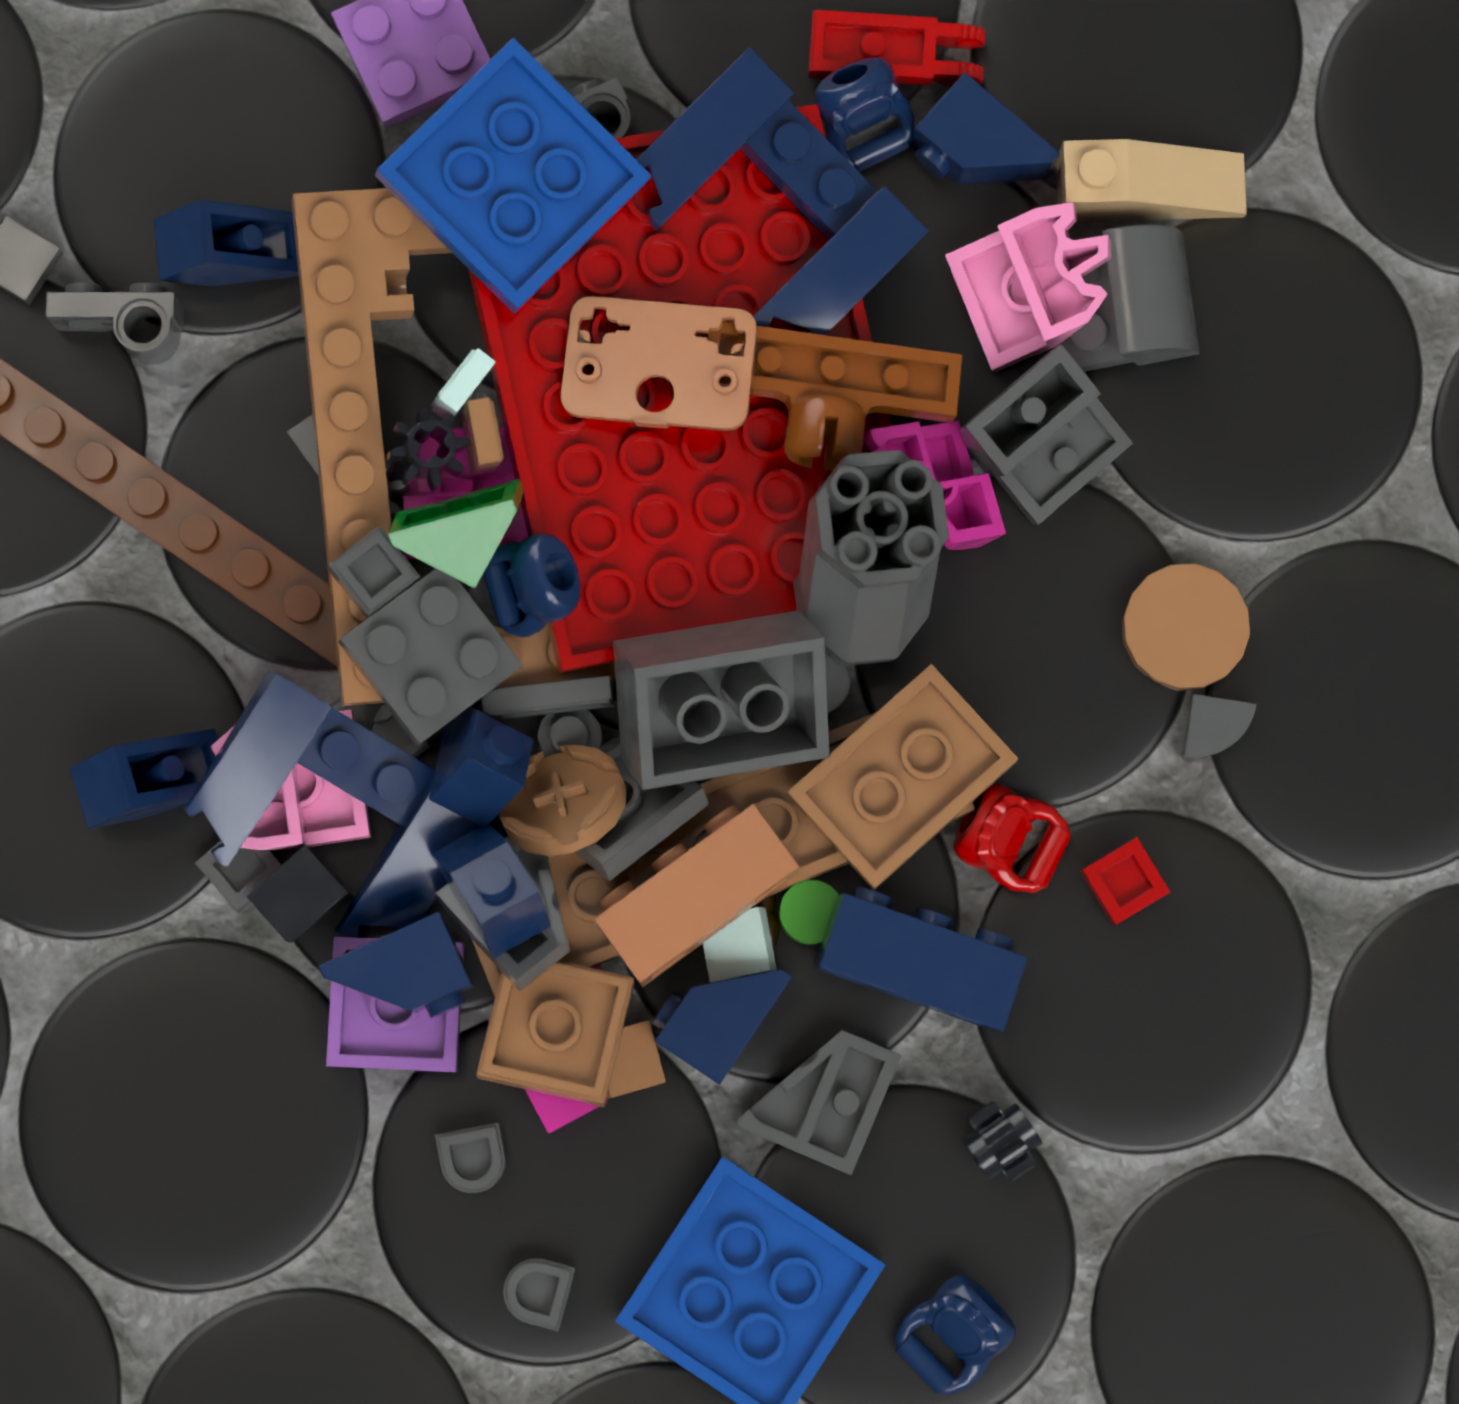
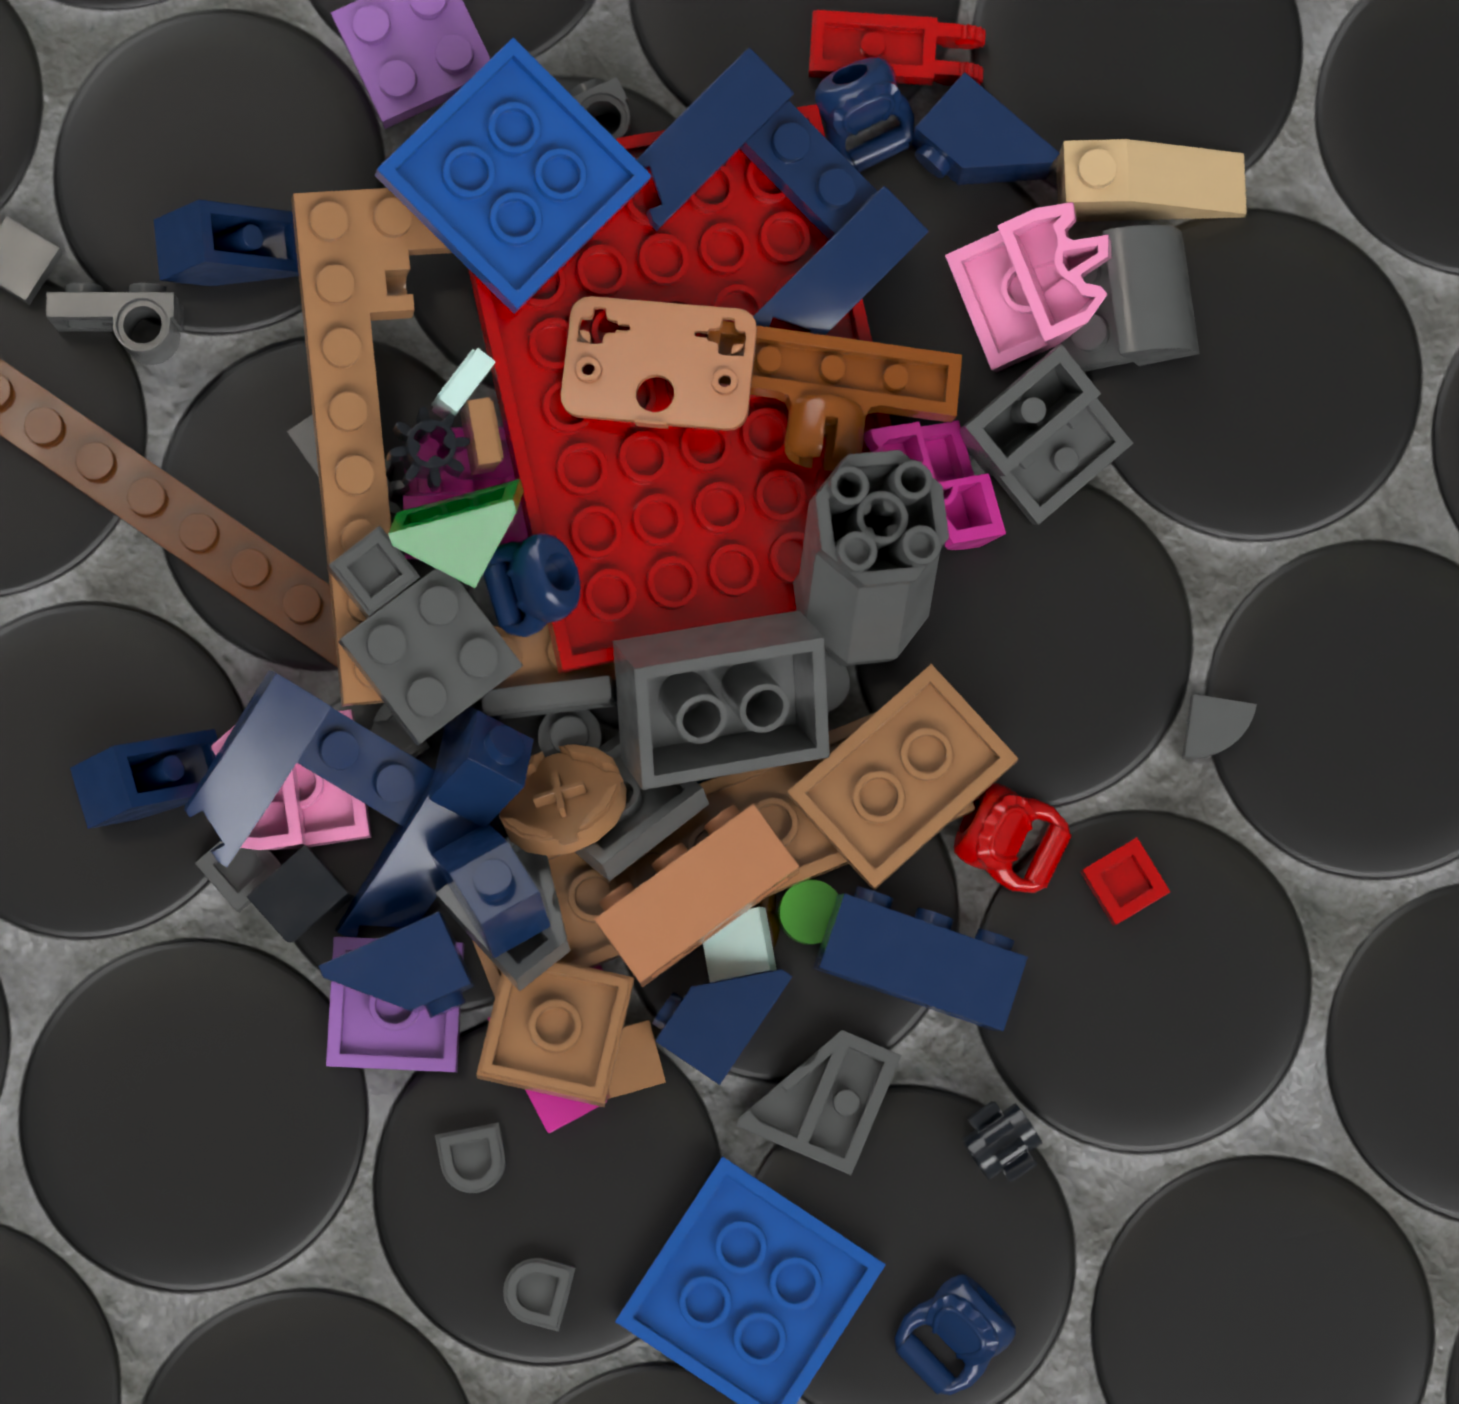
medium nougat tile [1122,563,1250,691] -> none

